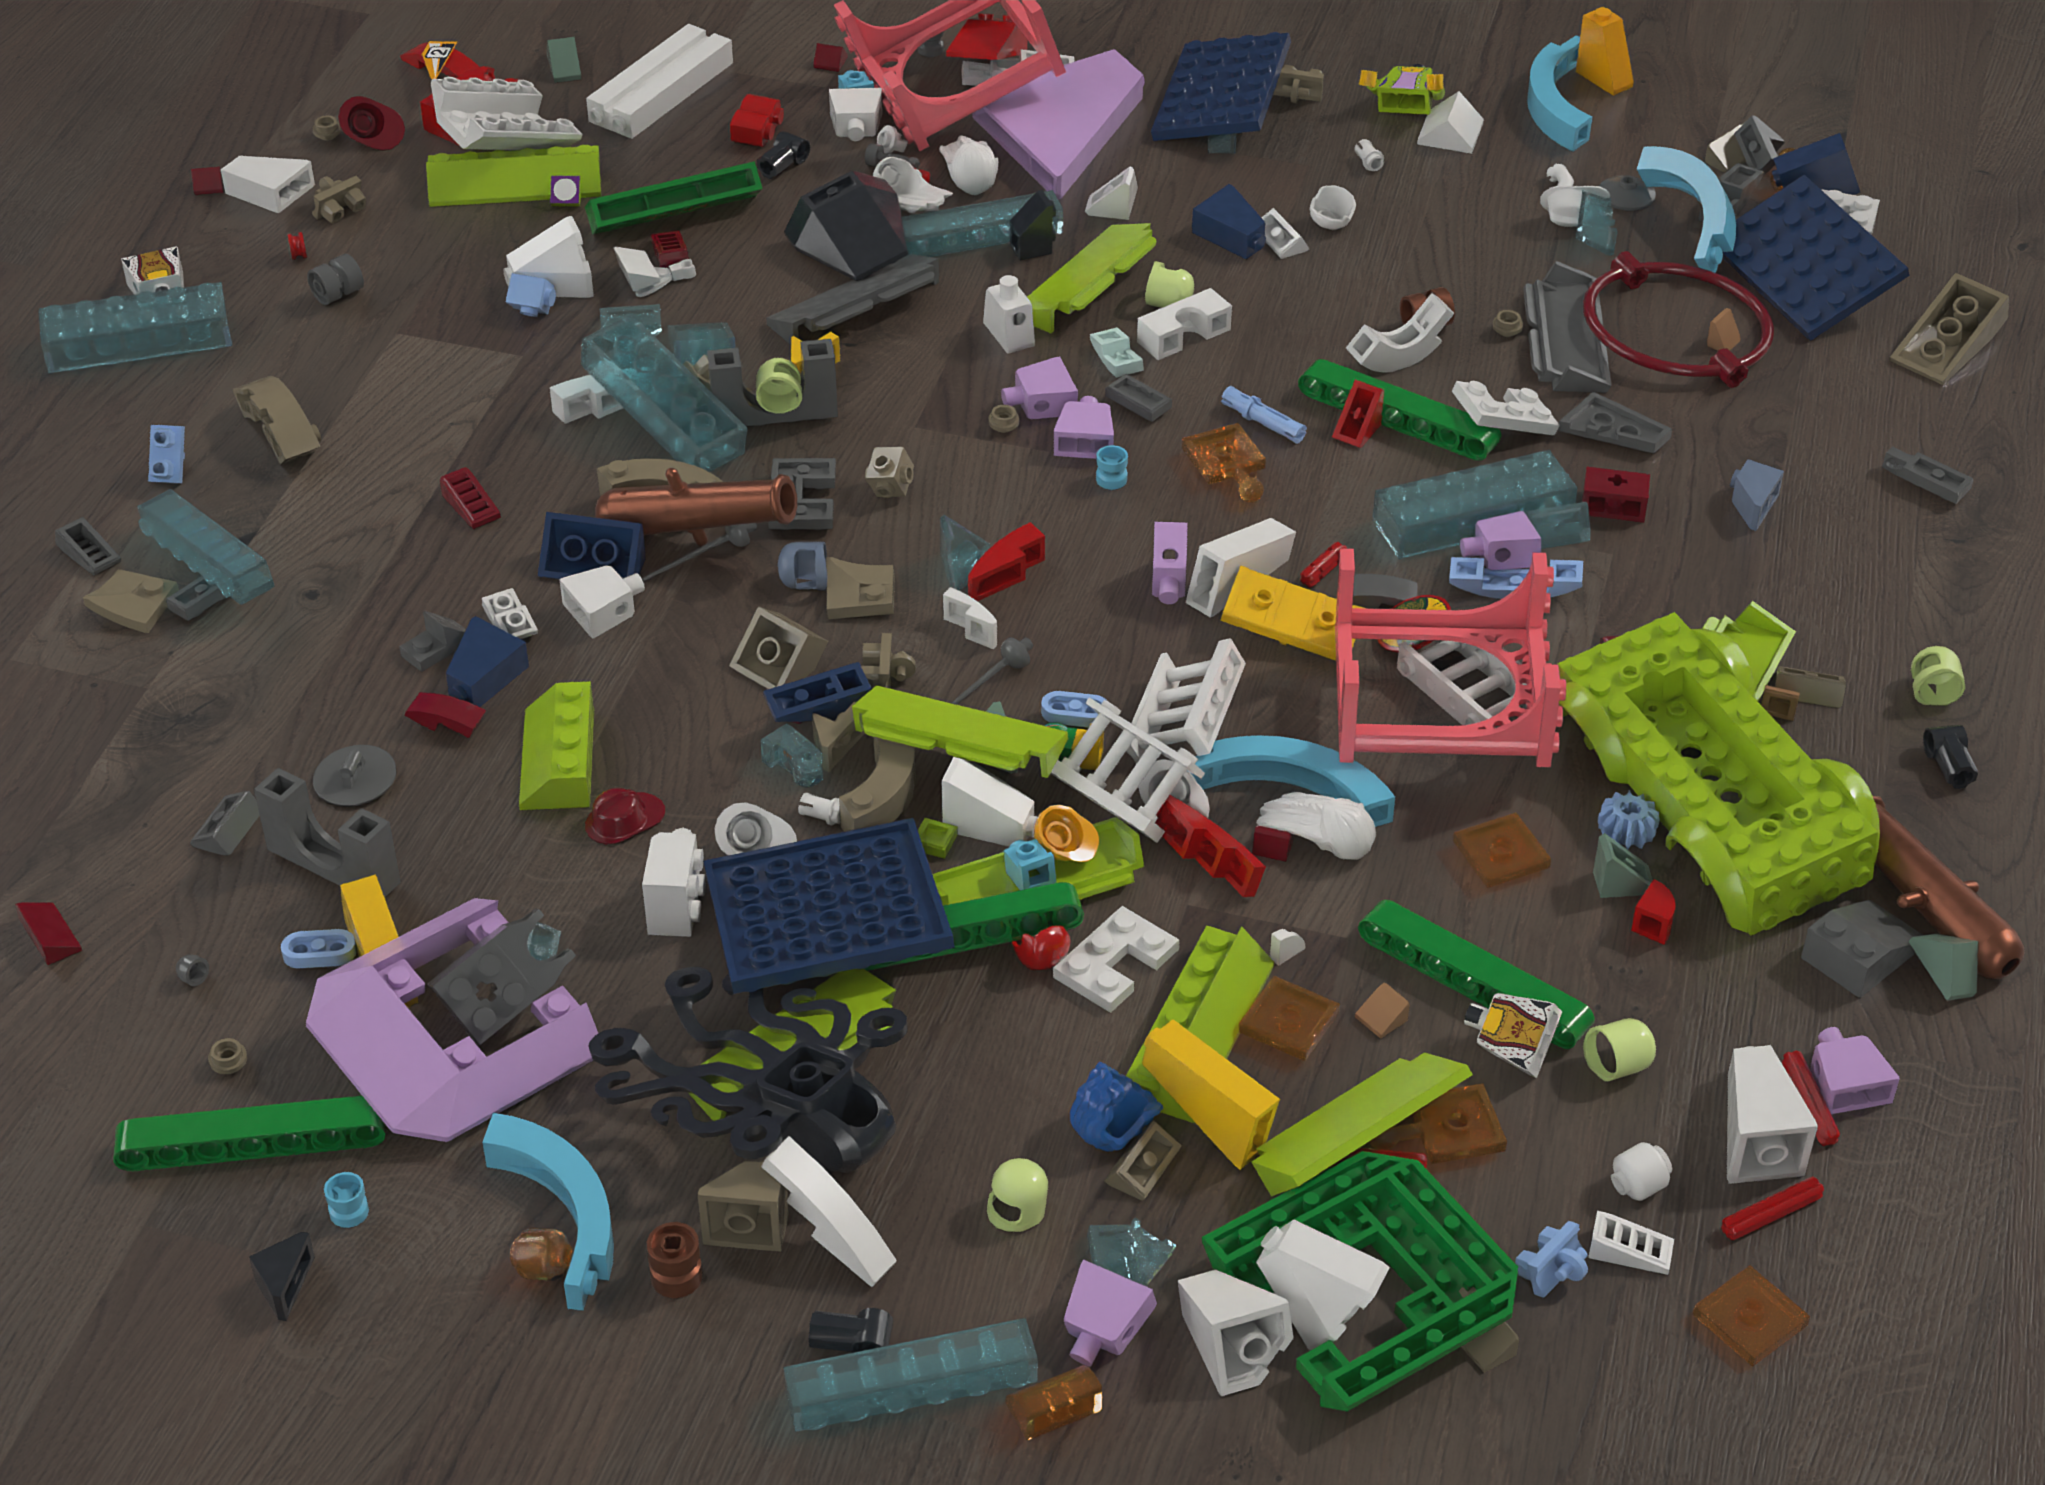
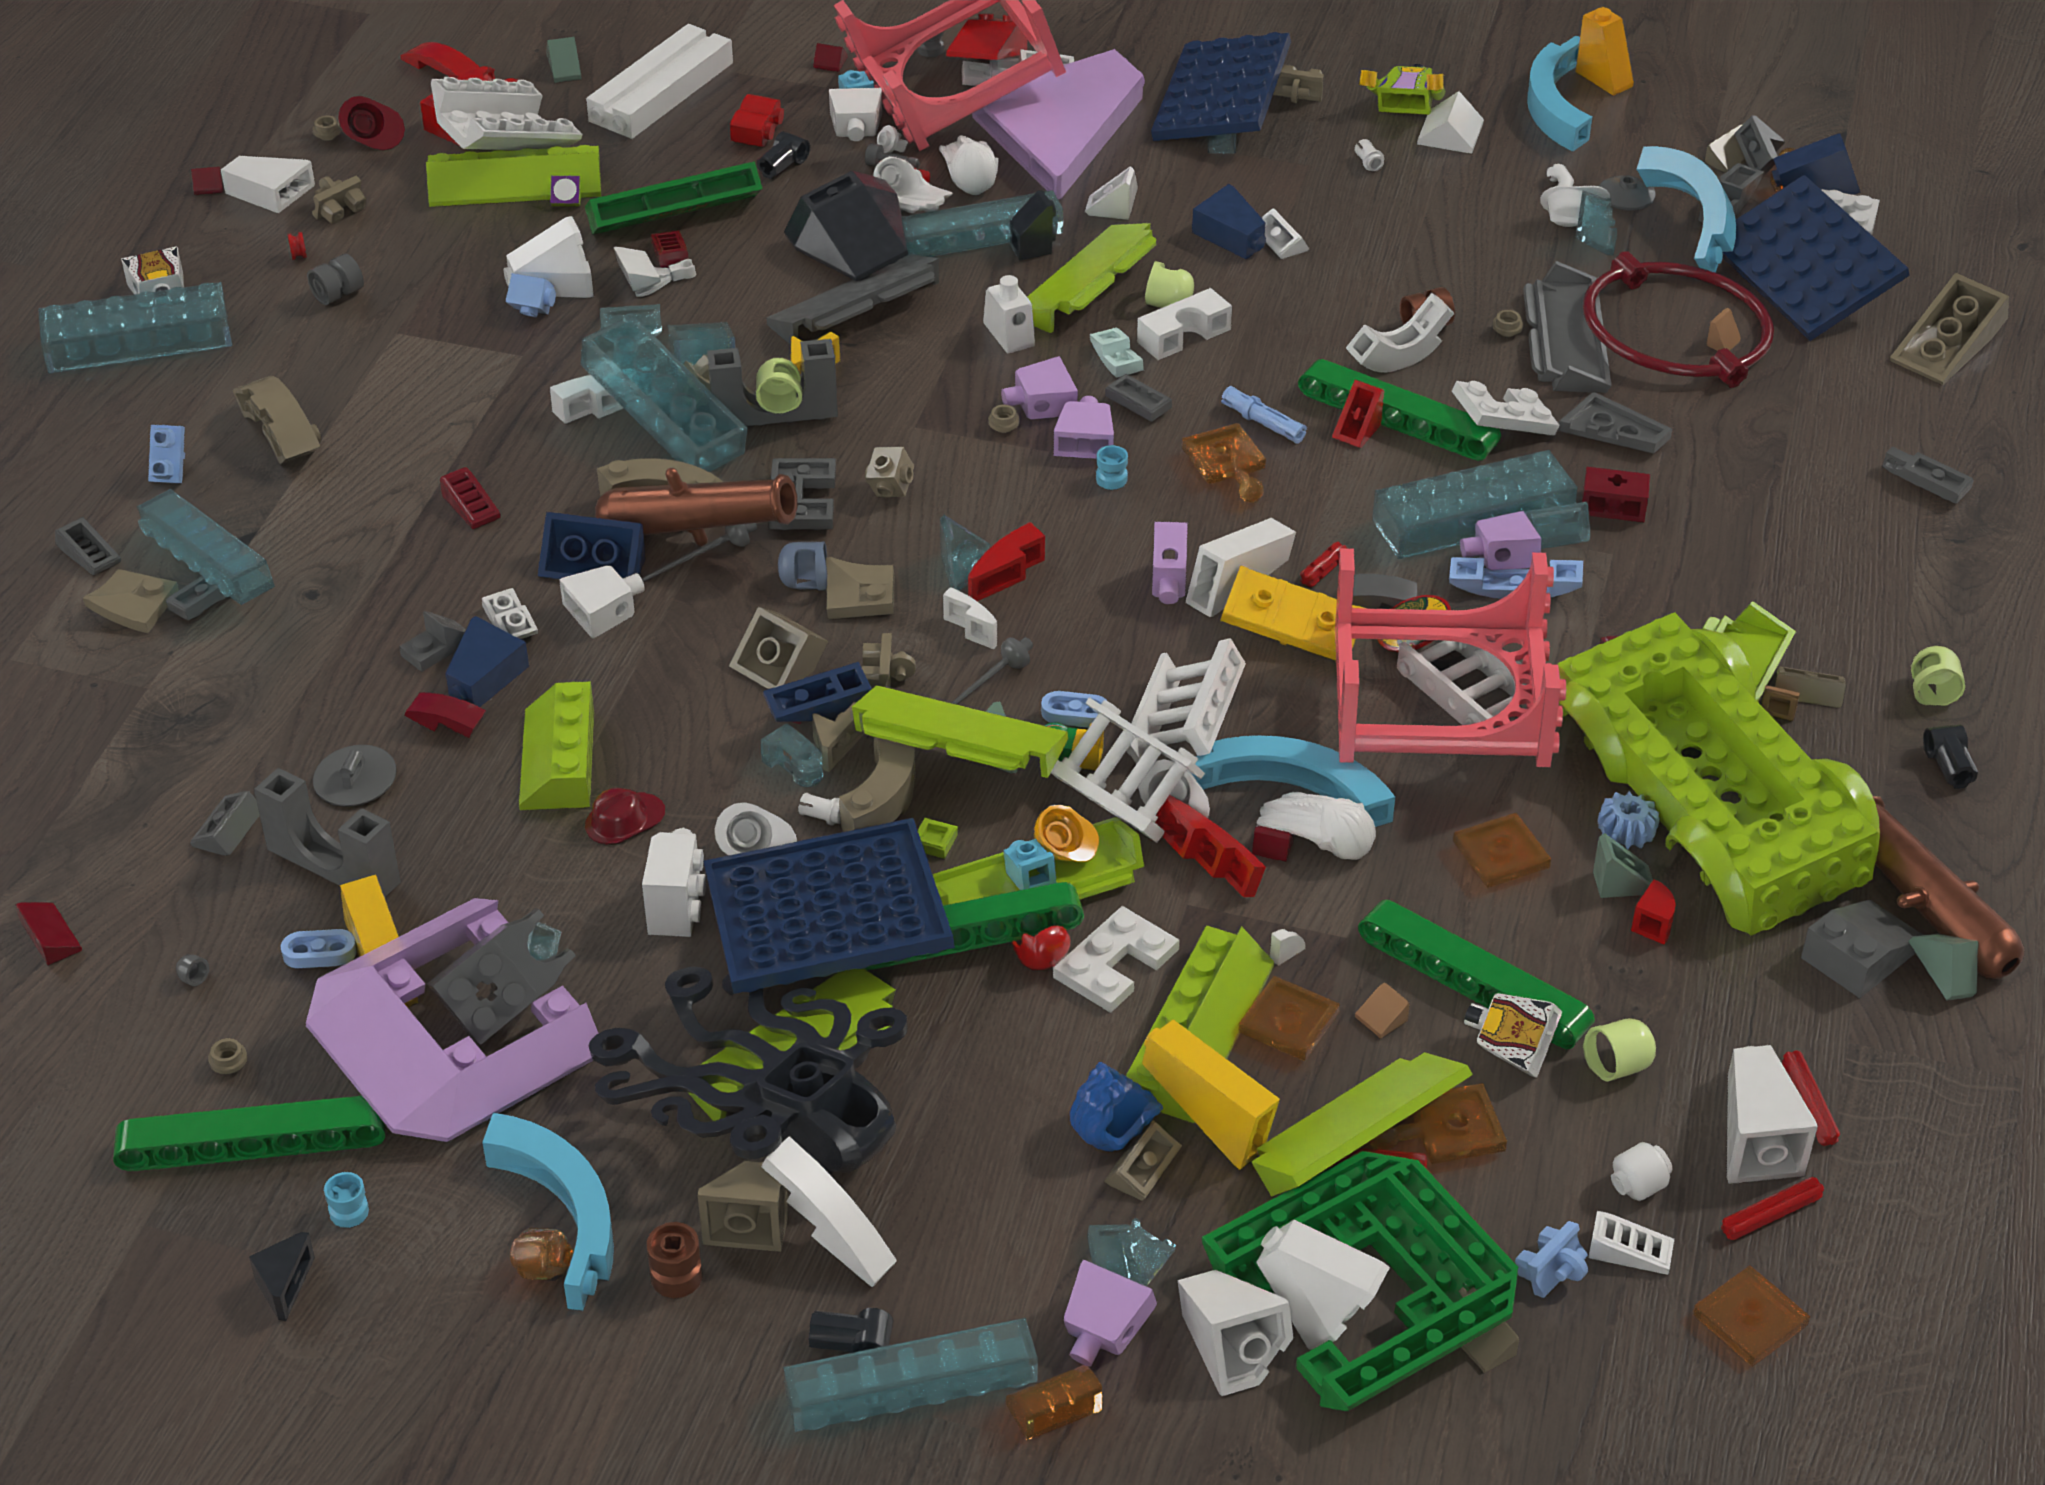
sticker [422,41,457,79] -> none
white slope [942,757,1038,846] -> none
yellowish green helmet [987,1158,1048,1232] -> none
white hair [1309,185,1356,230] -> none
sand blue slope [1730,459,1784,531] -> none
lavender torso [1811,1027,1900,1114] -> none

